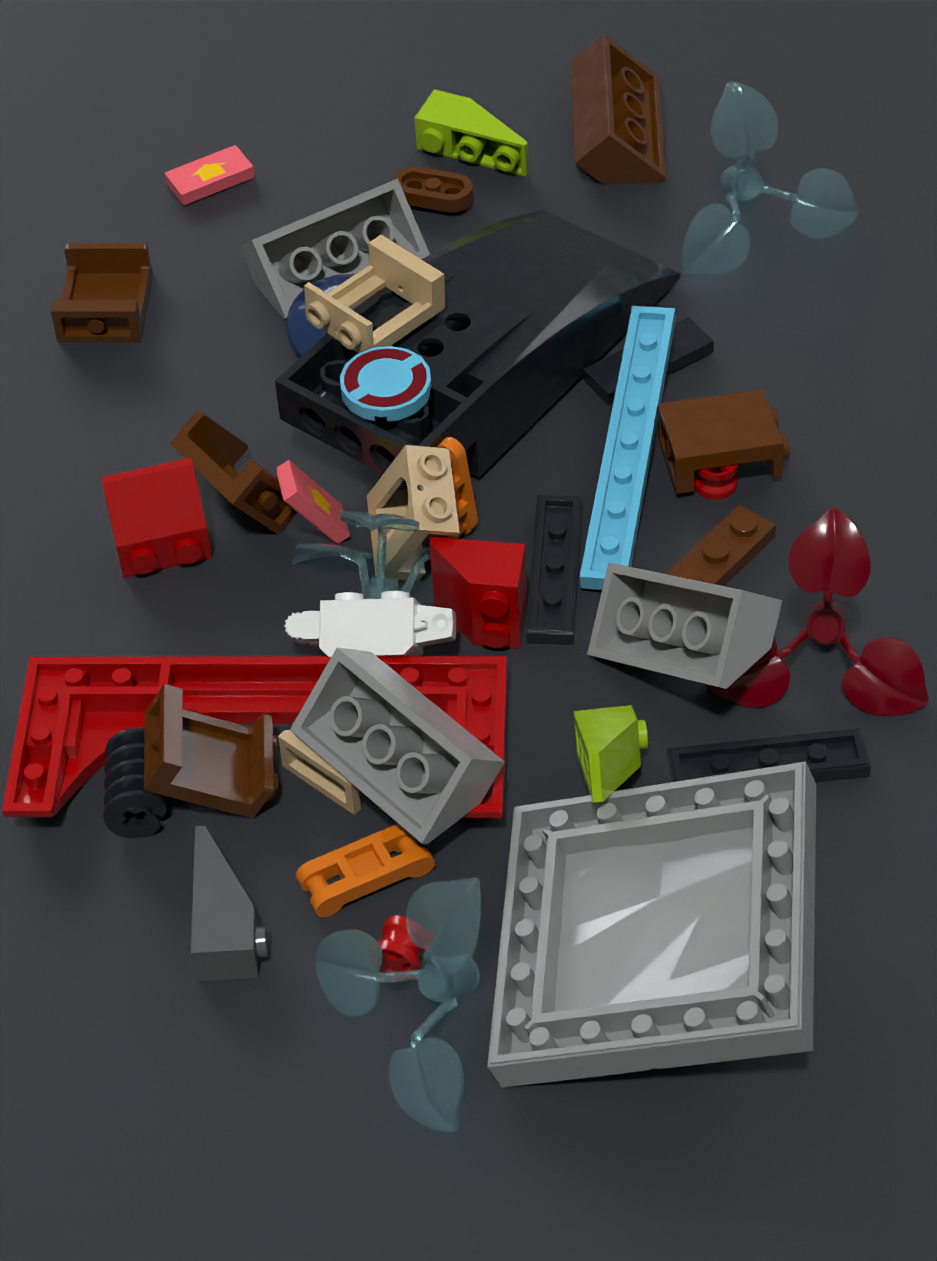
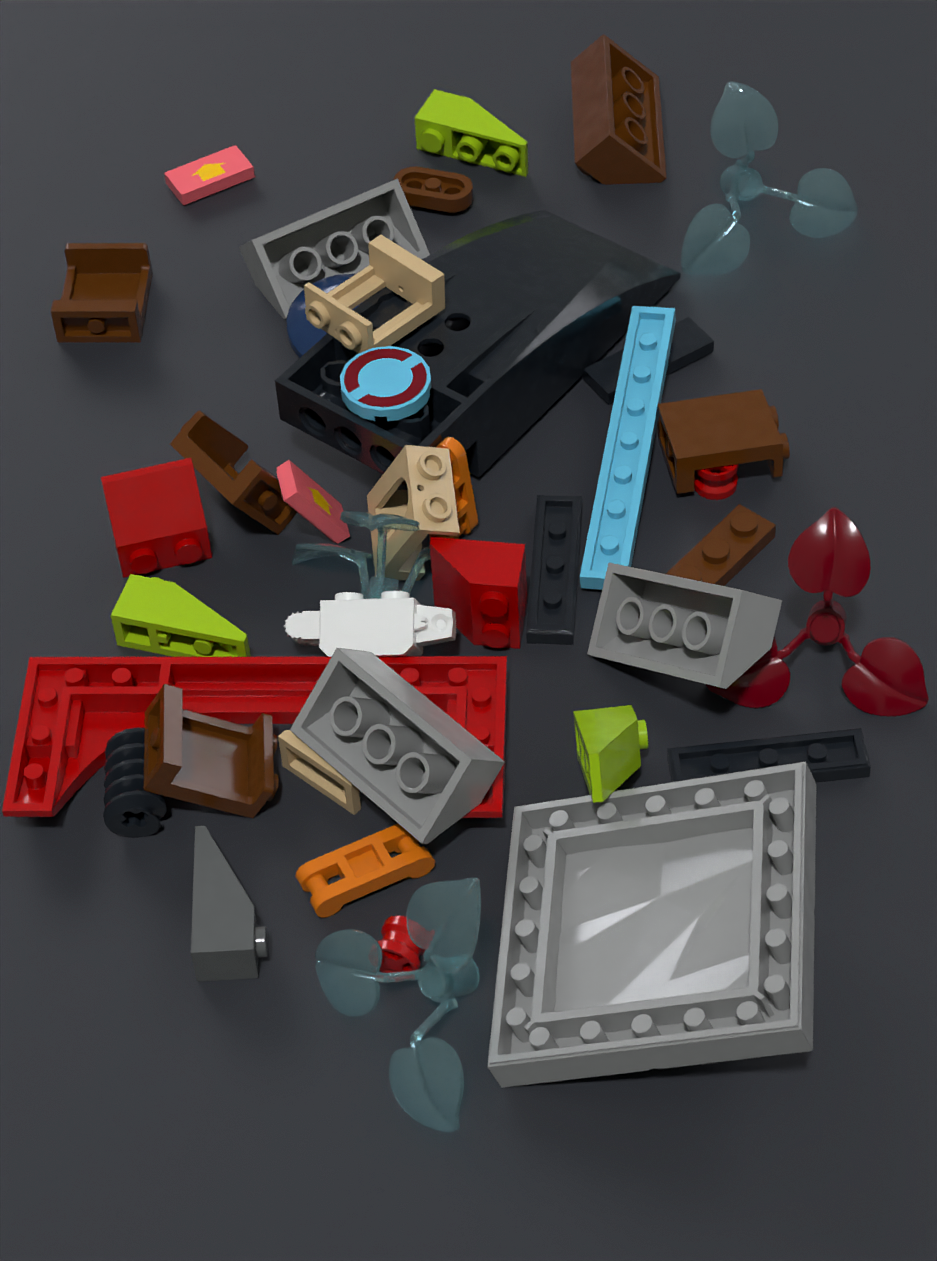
none -> lime slope [111,574,251,657]

